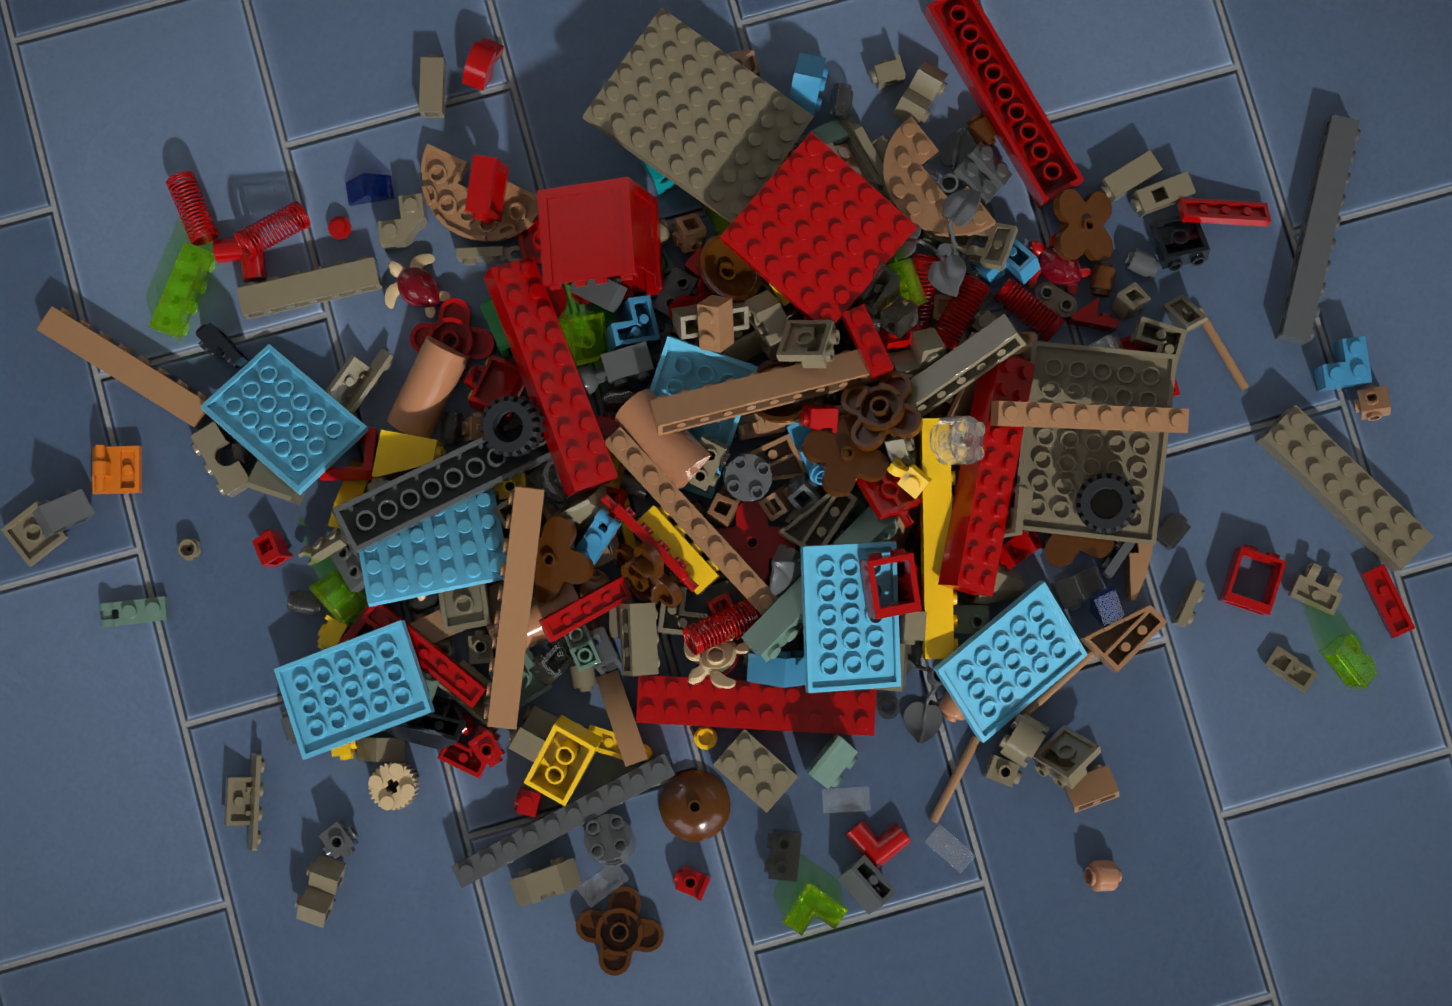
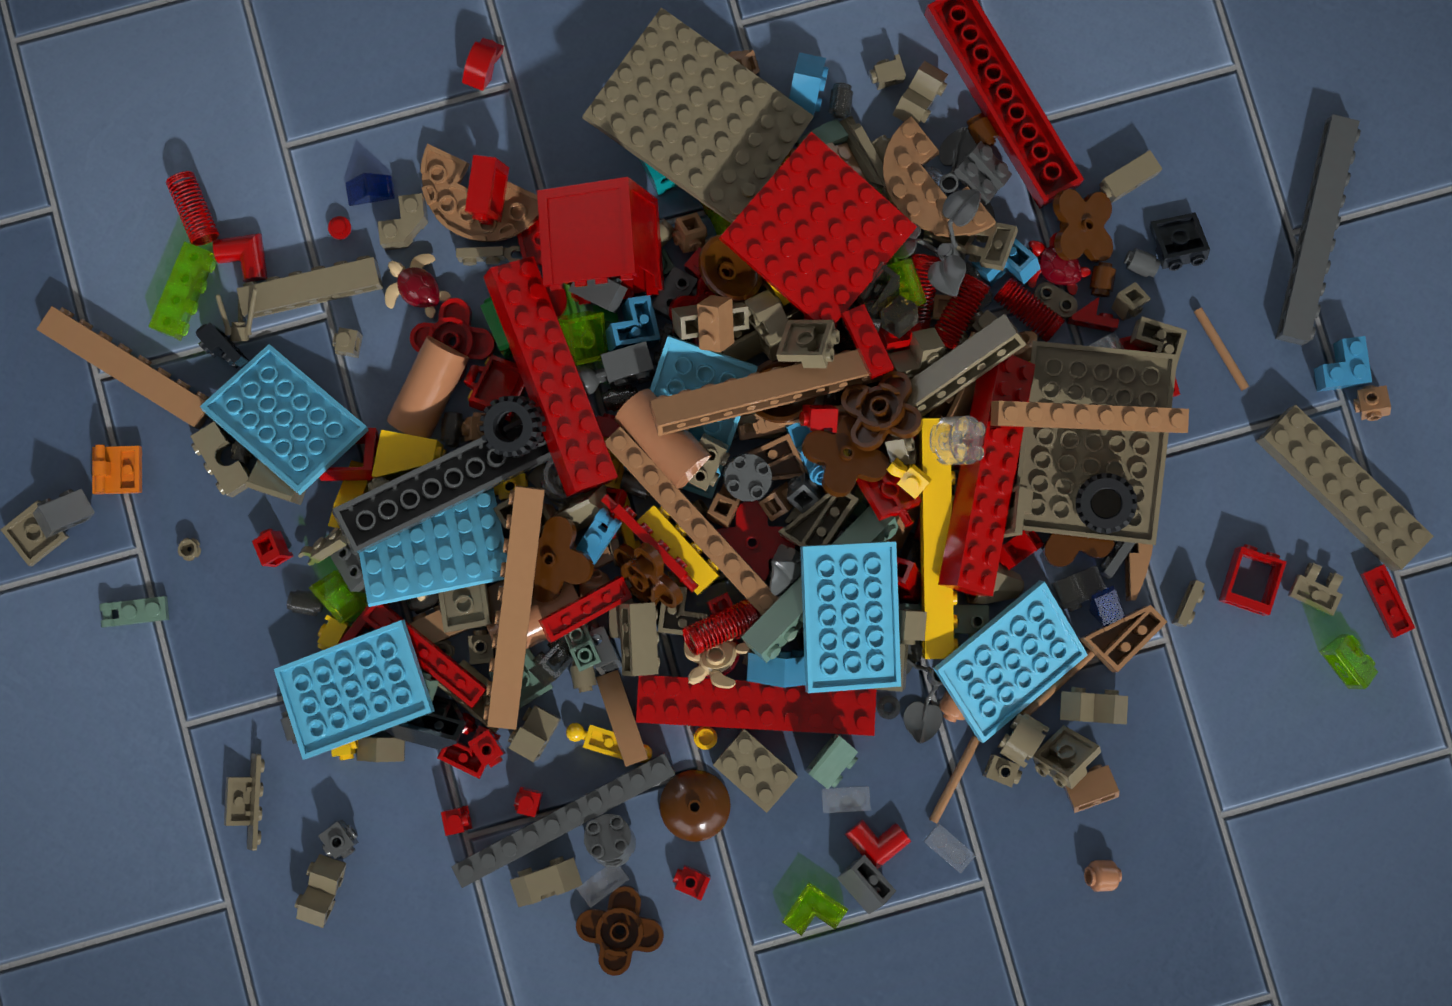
red piece [235,201,311,259] -> none
dark tan bracket [326,348,394,414] -> none
tan brick [368,761,420,811] -> none
dark tan brick [419,54,447,118] -> none
yellow brick [524,715,603,806] -> none
clear smoke brick [764,829,802,882] -> none
red window [860,548,922,619] -> none
dark tan brick [1131,171,1196,217] -> none
clear smoke brick [1156,512,1191,550] -> none
dark tan slope [1163,295,1208,333] -> none
red plate [1177,198,1272,227] -> none
dark tan slope [1264,646,1318,694] -> none
none -> dark tan plant [216,288,257,341]
none -> dark tan brick [333,327,363,358]
none -> red brick [441,805,473,836]
none -> dark tan brick [1060,687,1128,724]

